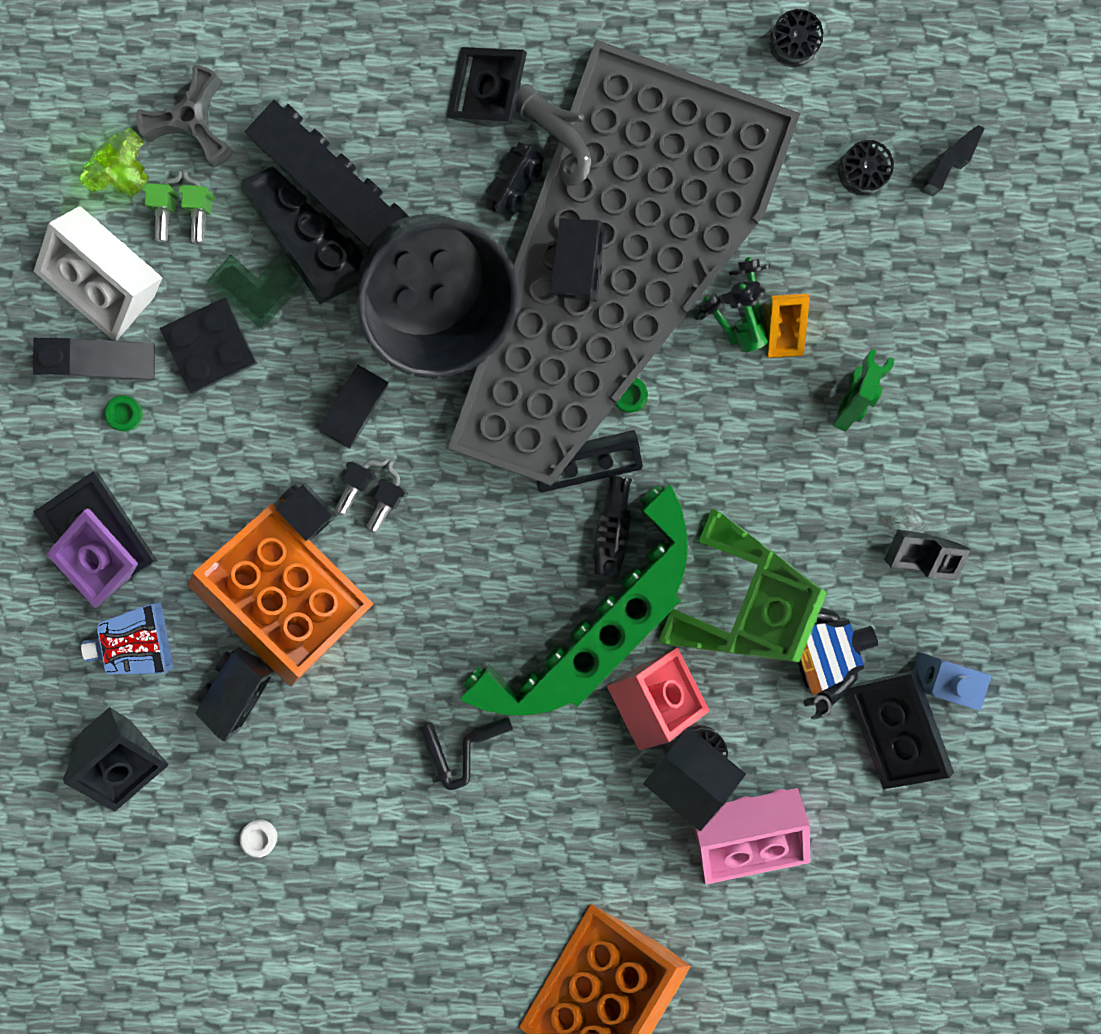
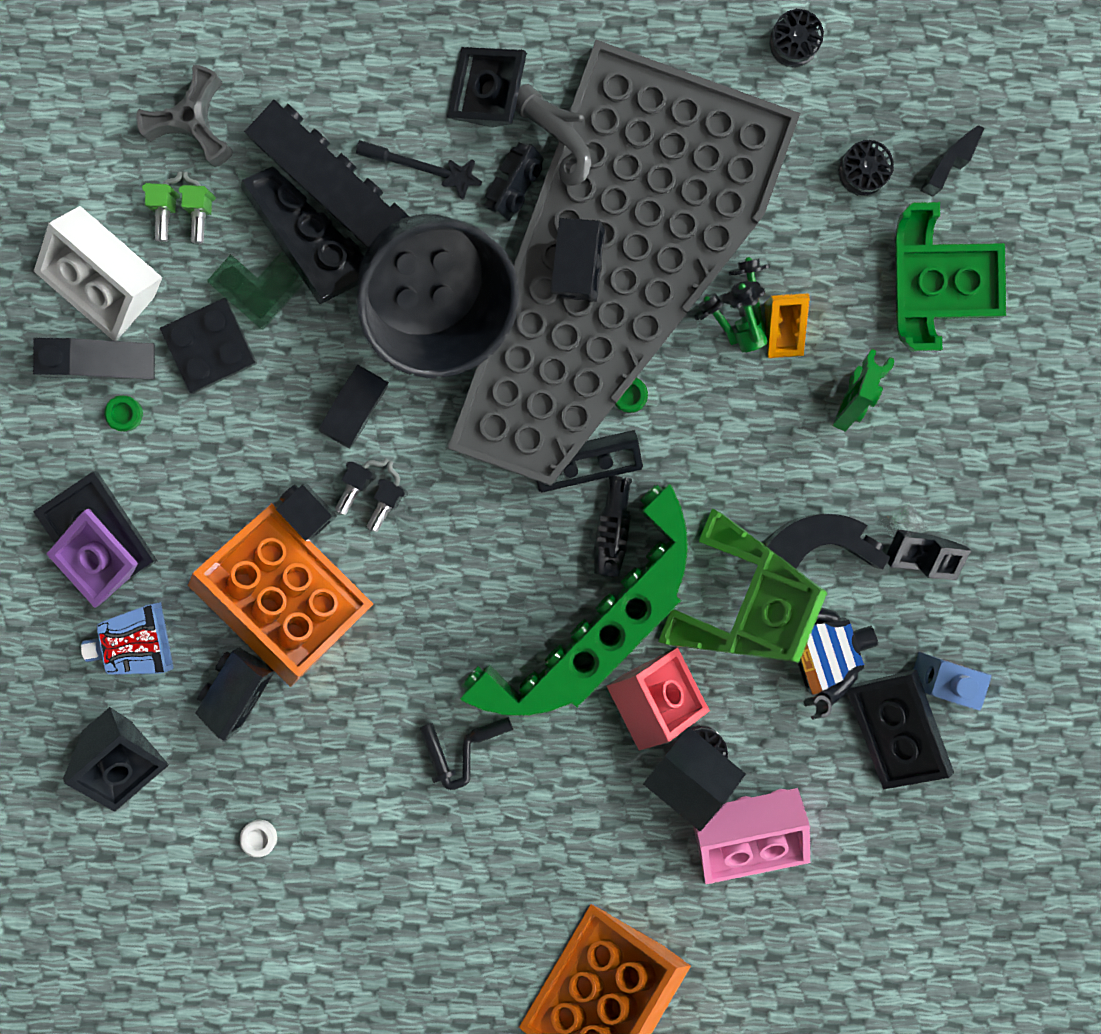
clear neon green plant [79,128,149,197] -> none
none -> black piece [356,140,482,200]
none -> black arch [764,514,890,570]
none -> green piece [895,202,1006,352]

